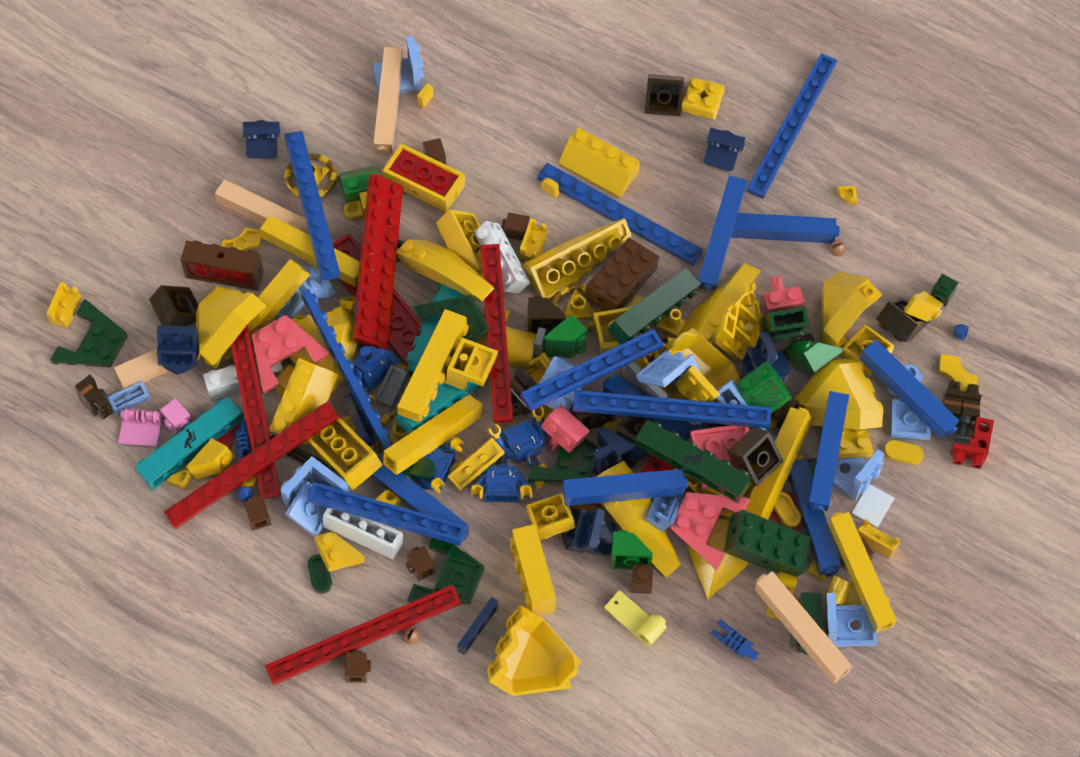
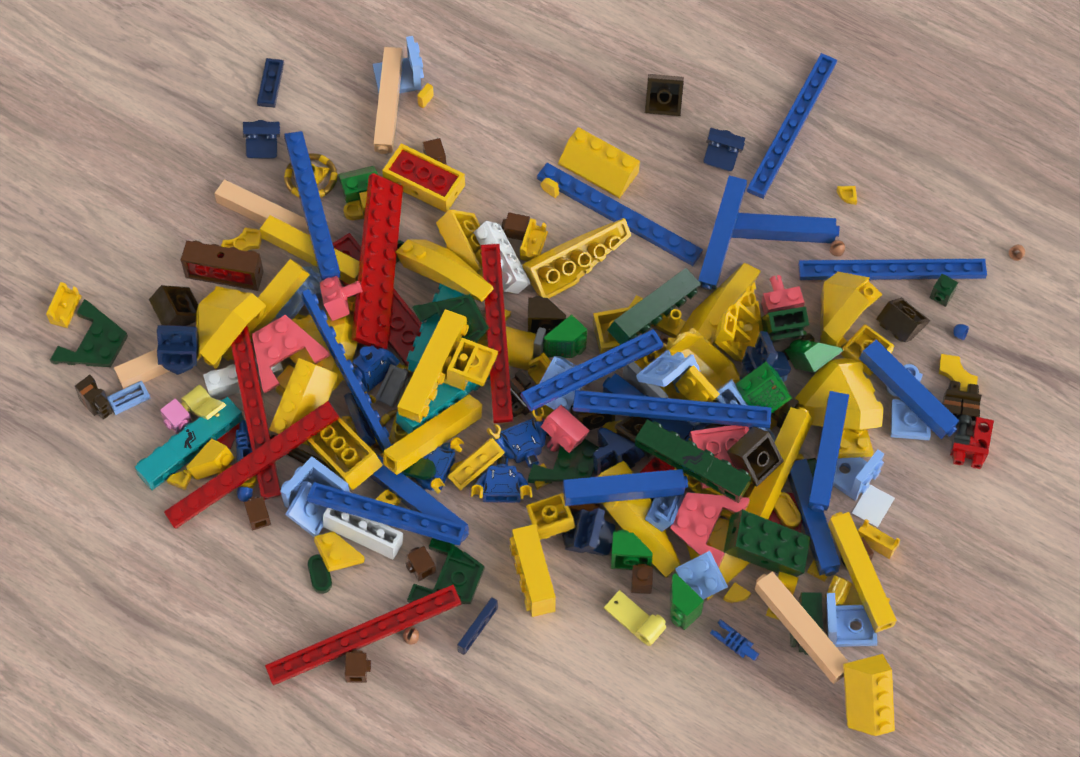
bright pink hinge [118,408,162,447] -> none
yellow panel [487,605,582,696] -> none
yellow piece [552,284,604,331] -> none
reddish brown brick [584,237,660,311] -> none
yellow brick [681,77,725,120] -> none
yellow tile [884,440,924,465] -> none
yellow slope [903,291,943,322] -> none
none -> light yellow door [181,385,226,420]
none -> dark blue tile [257,58,284,108]
none -> coral brick [319,276,363,321]
none -> green slope [670,573,704,630]
none -> light blue plate [675,551,728,599]
none -> yellow tile [723,582,751,603]
none -> blue plate [798,259,987,280]
none -> yellow slope [843,654,895,736]
none -> nougat hinge [1009,244,1025,261]

